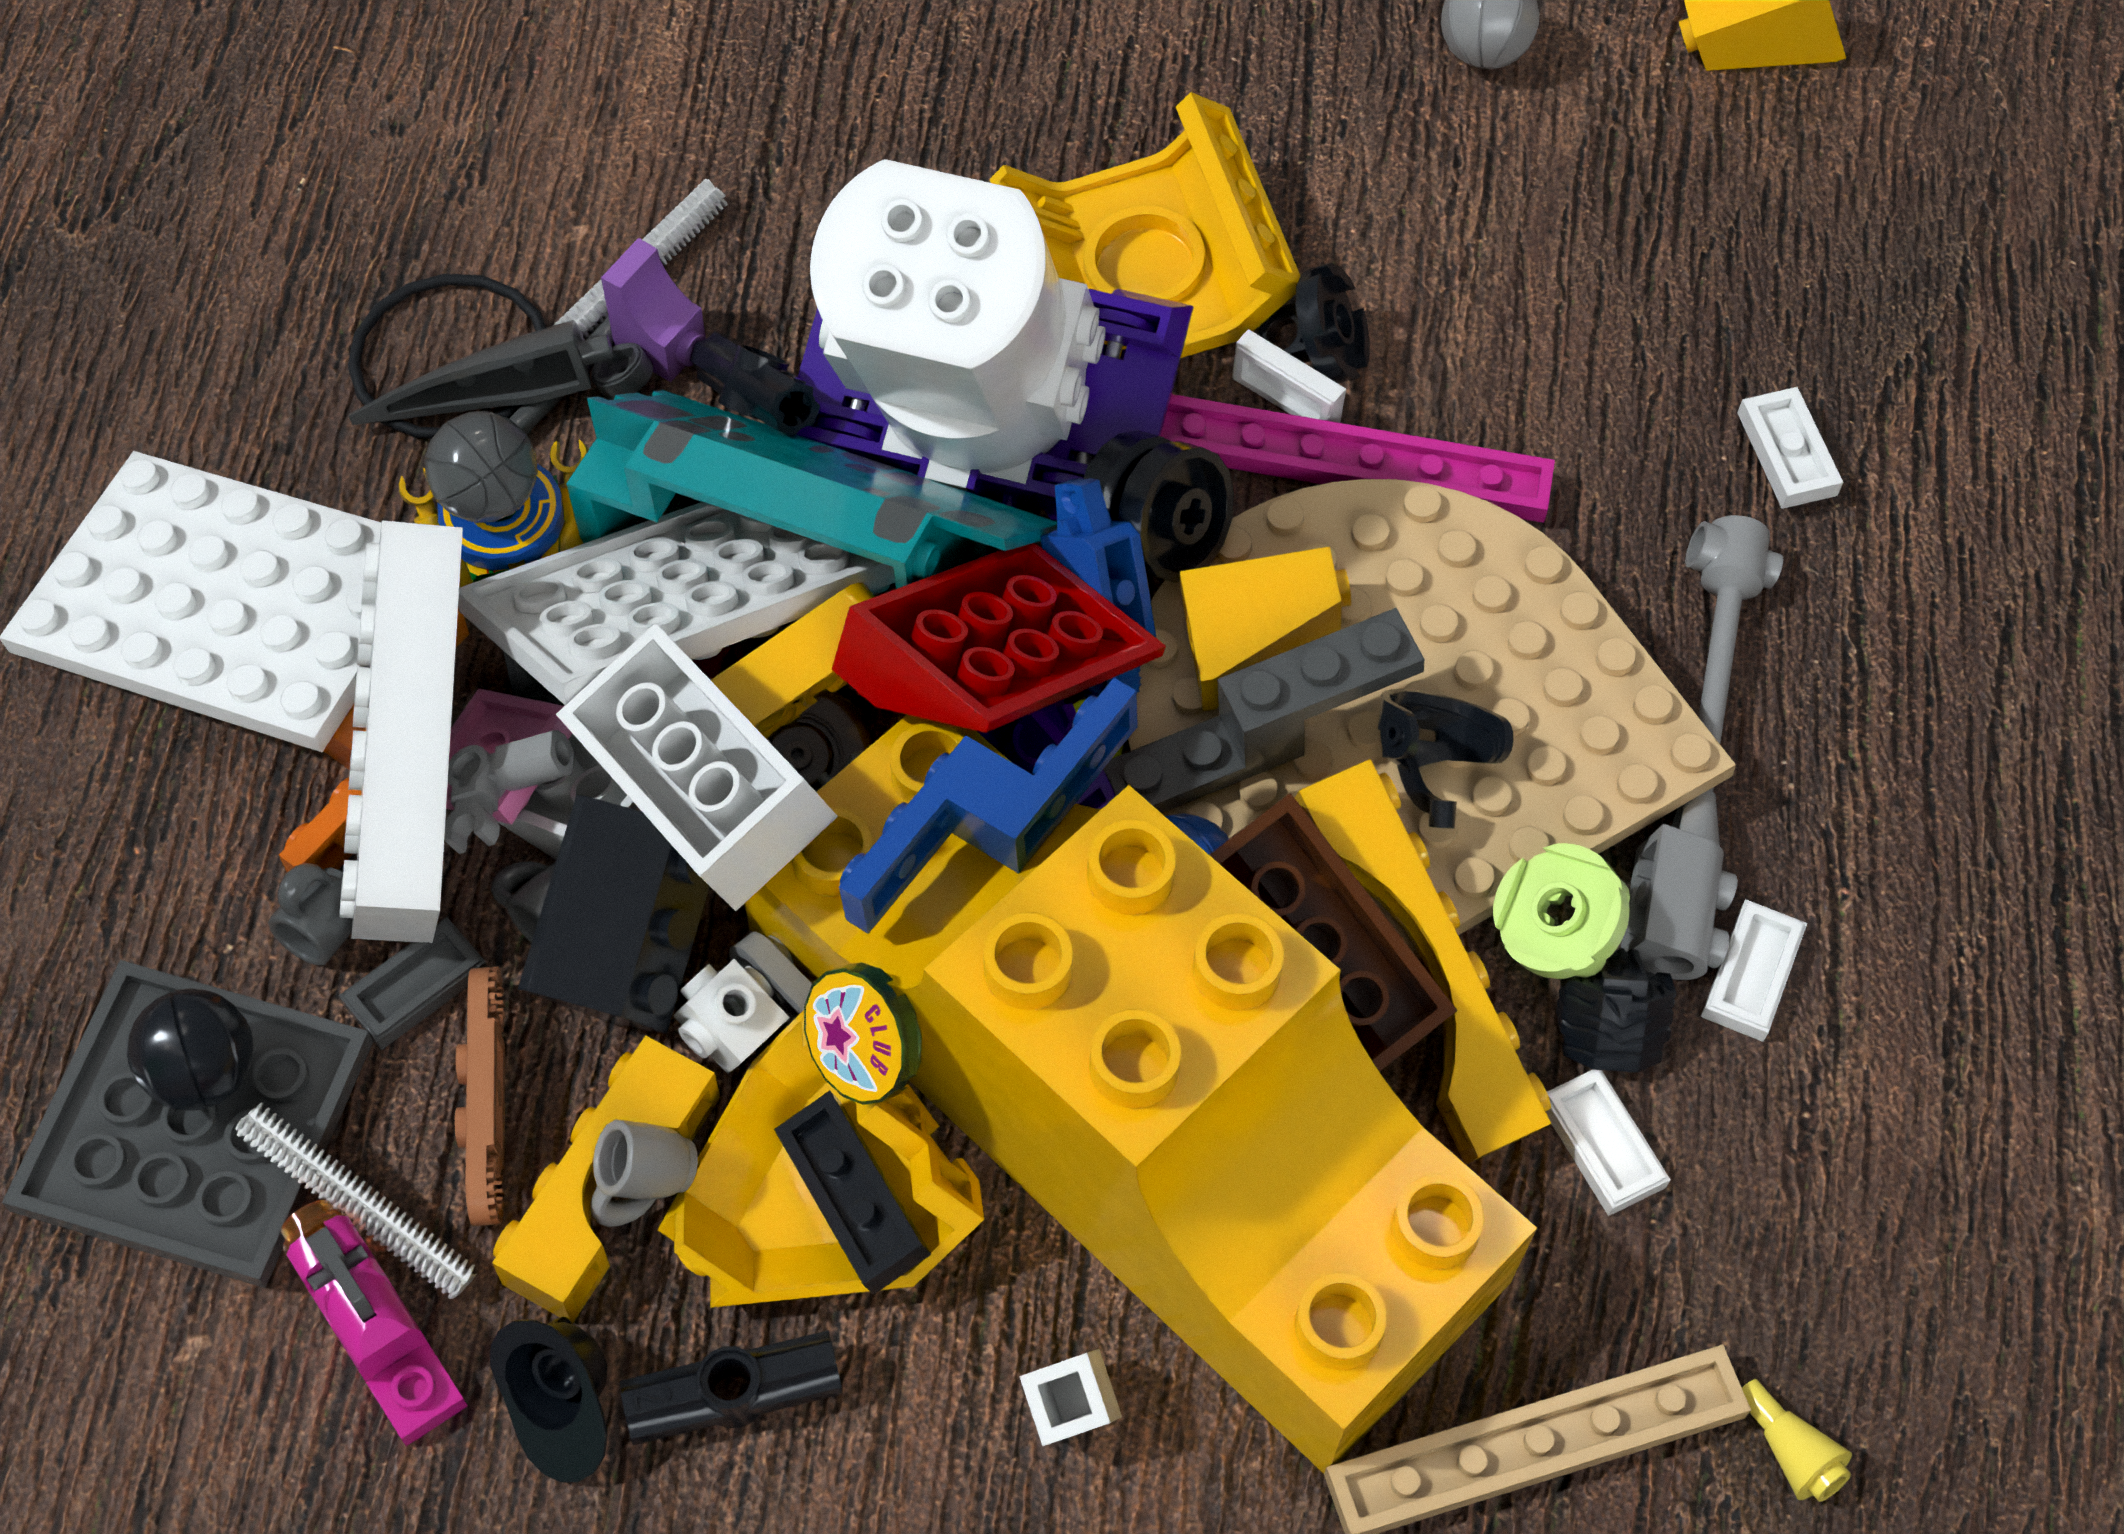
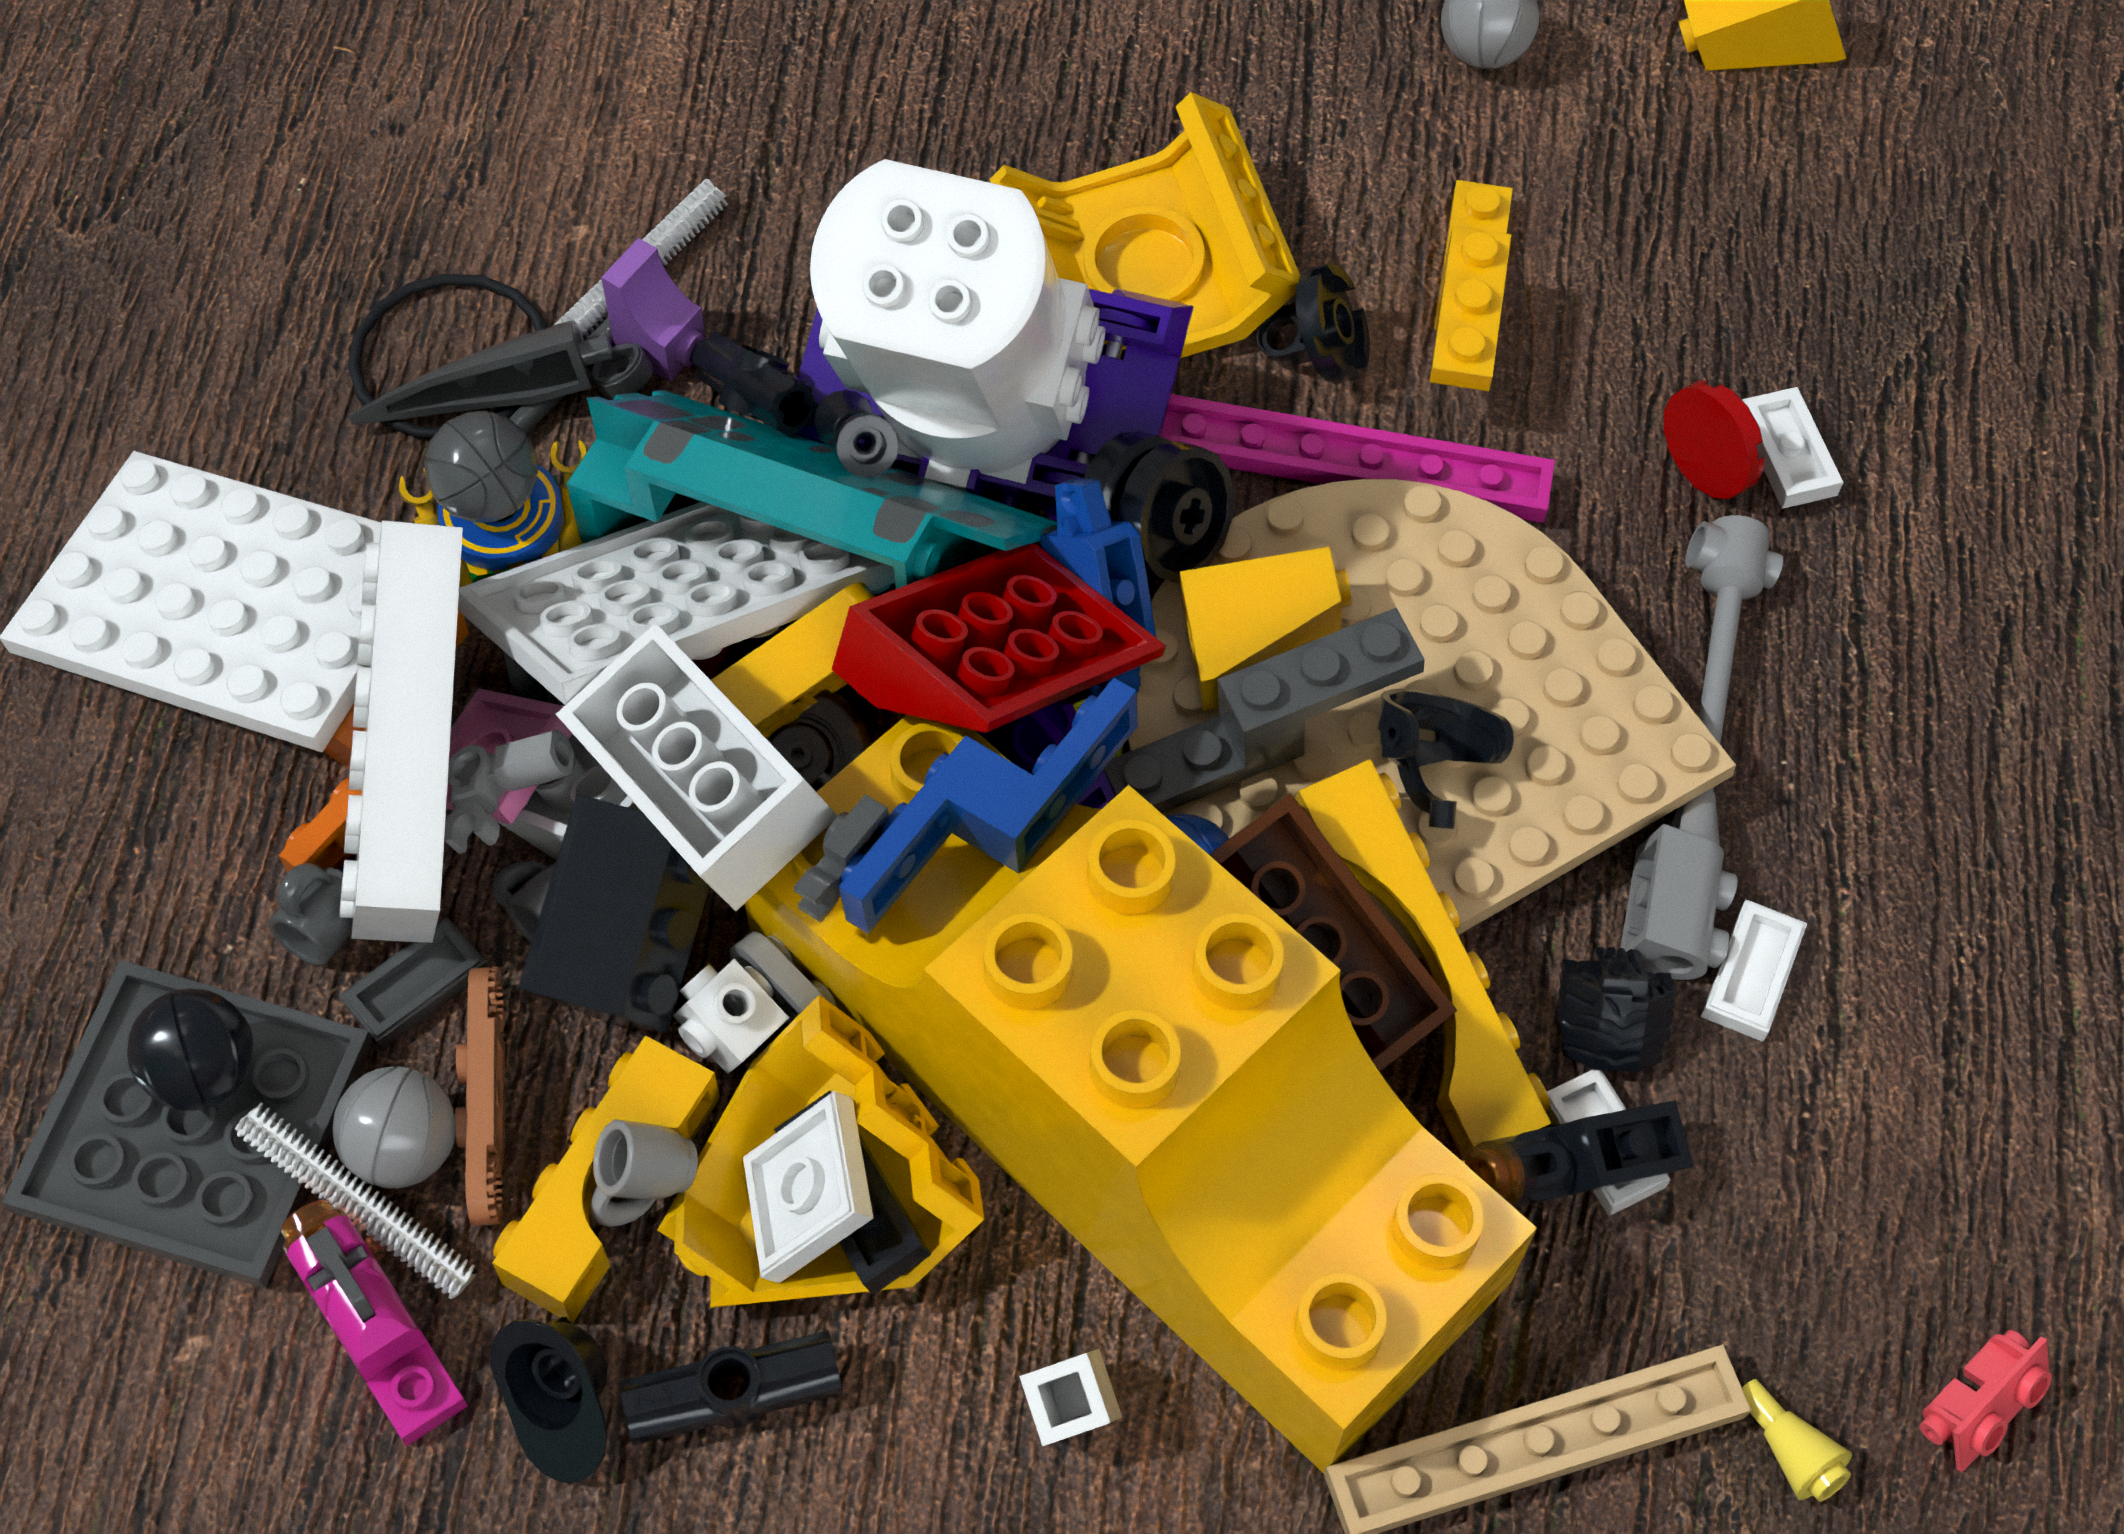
tile [804,962,922,1105] -> none
white tile [1232,329,1346,423] -> none
yellowish green plate [1493,843,1630,979] -> none
none -> light grey piece [333,1066,456,1189]
none -> white tile [743,1091,874,1283]
none -> dark grey plate [793,794,889,922]
none -> black piece [814,390,899,478]
none -> yellow bracket [1429,180,1513,391]
none -> black plate [1462,1100,1694,1208]
none -> red tile [1664,380,1765,499]
none -> coral hinge [1919,1330,2052,1473]

